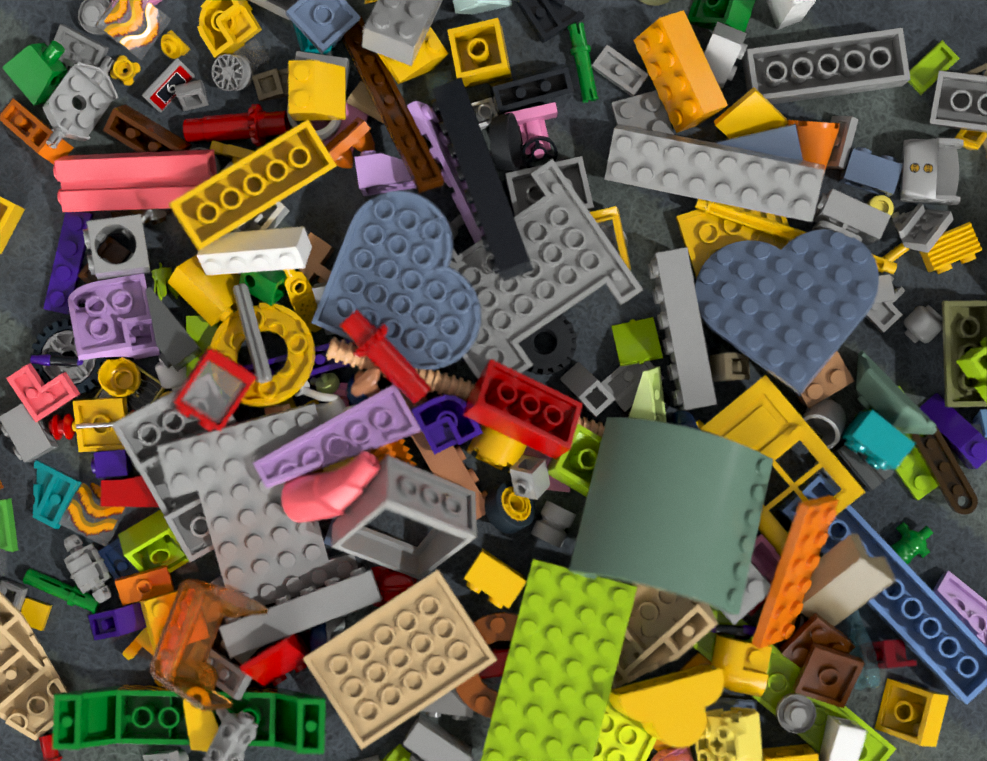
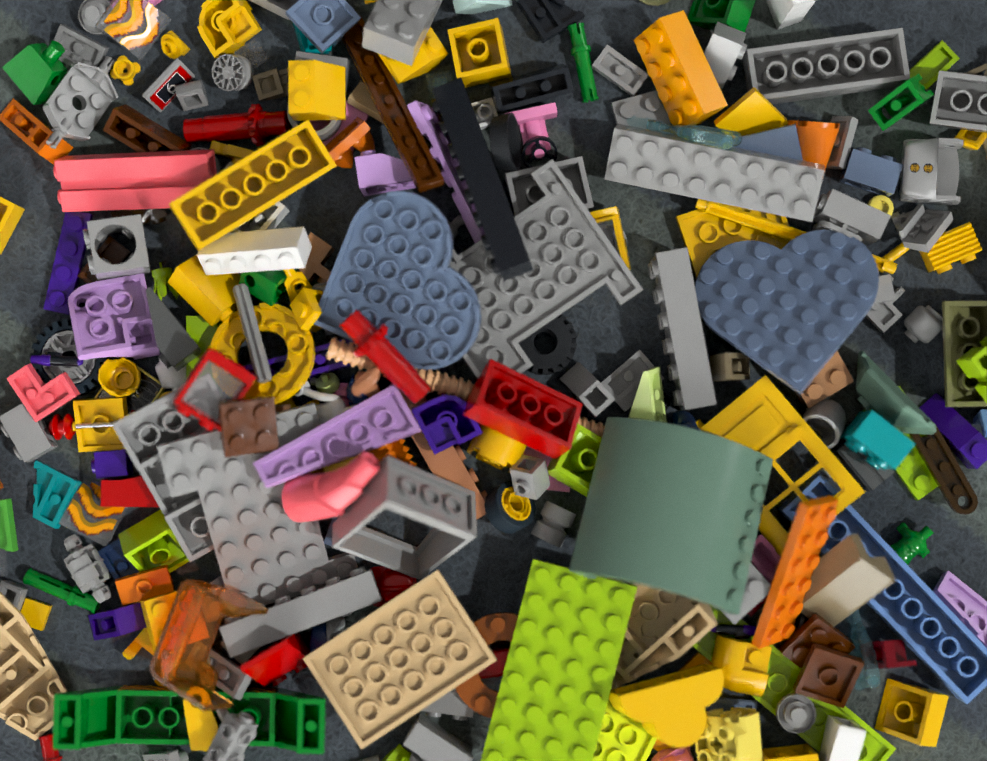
yellow brick [464,548,526,608] -> none
lime piece [612,317,663,367] -> none
none -> reddish brown plate [218,395,279,458]
none -> yellow bracket [290,288,323,330]
none -> clear light blue piece [646,120,742,149]
none -> green brick [868,74,934,131]

